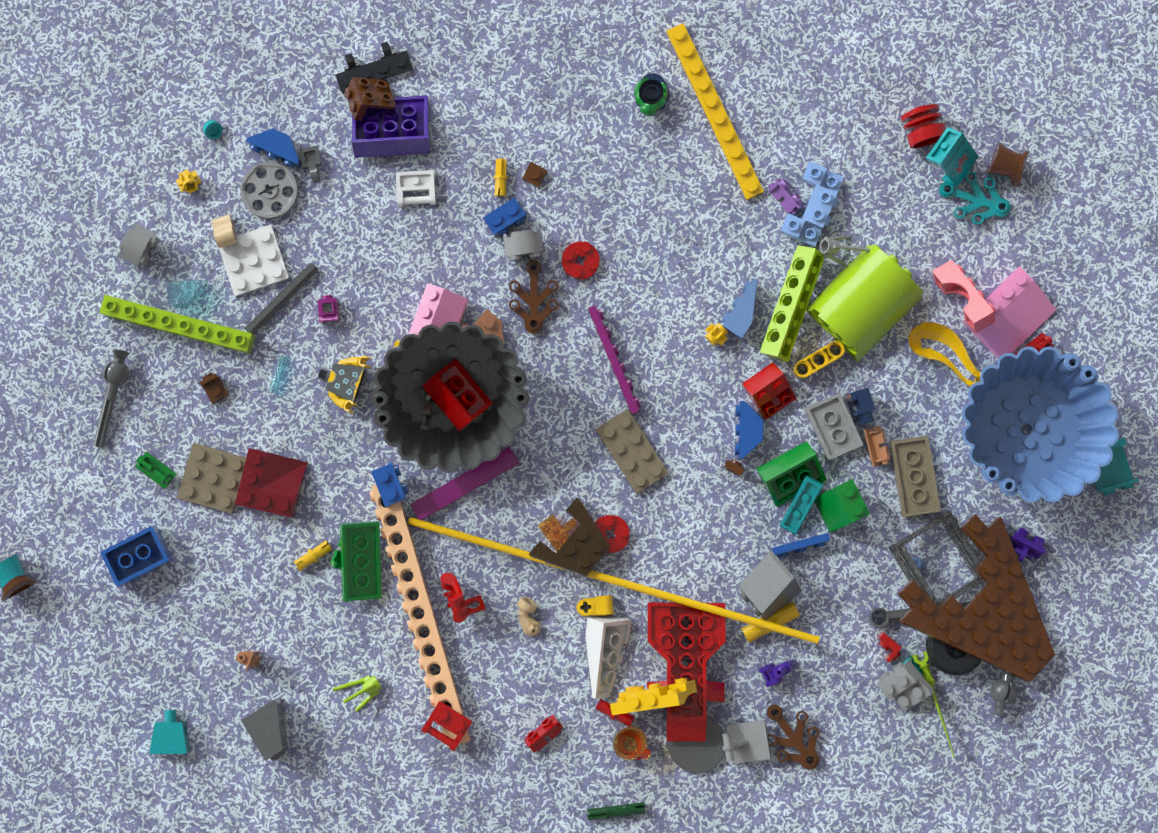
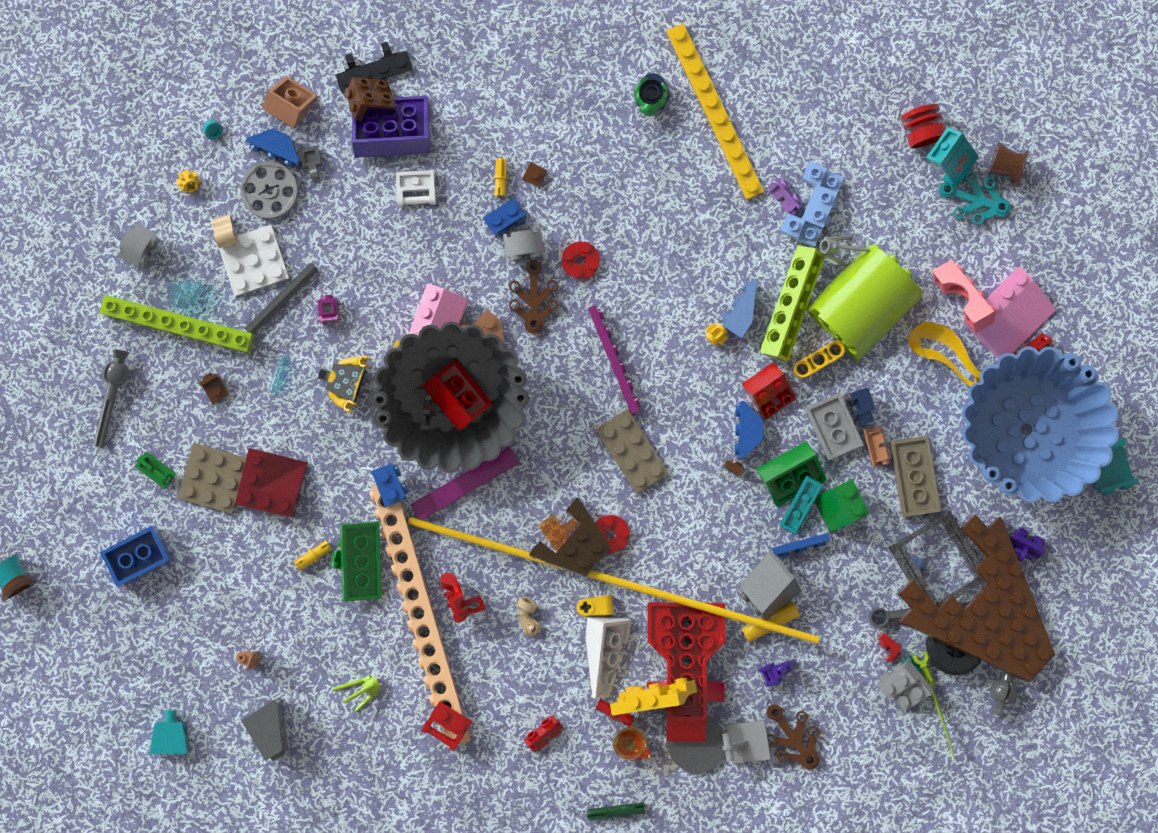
none -> nougat slope [262,76,318,128]

